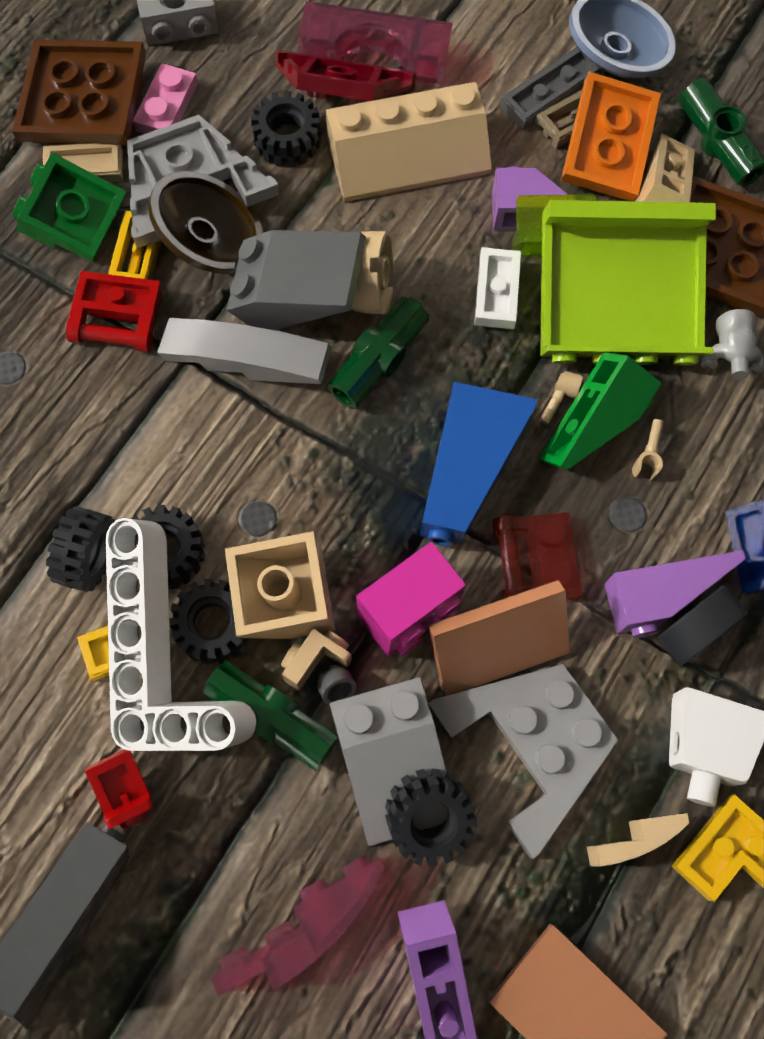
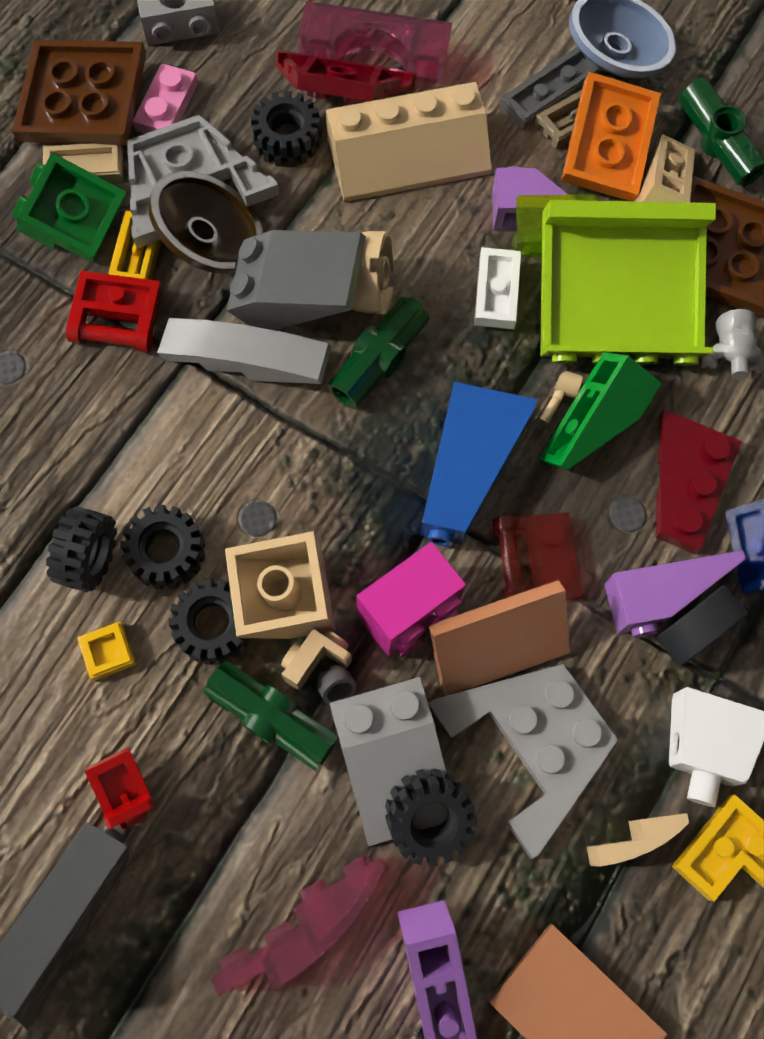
white beam [106,518,256,751] -> none
tan hand [632,419,664,481] -> none
none -> dark red wing [655,409,742,555]

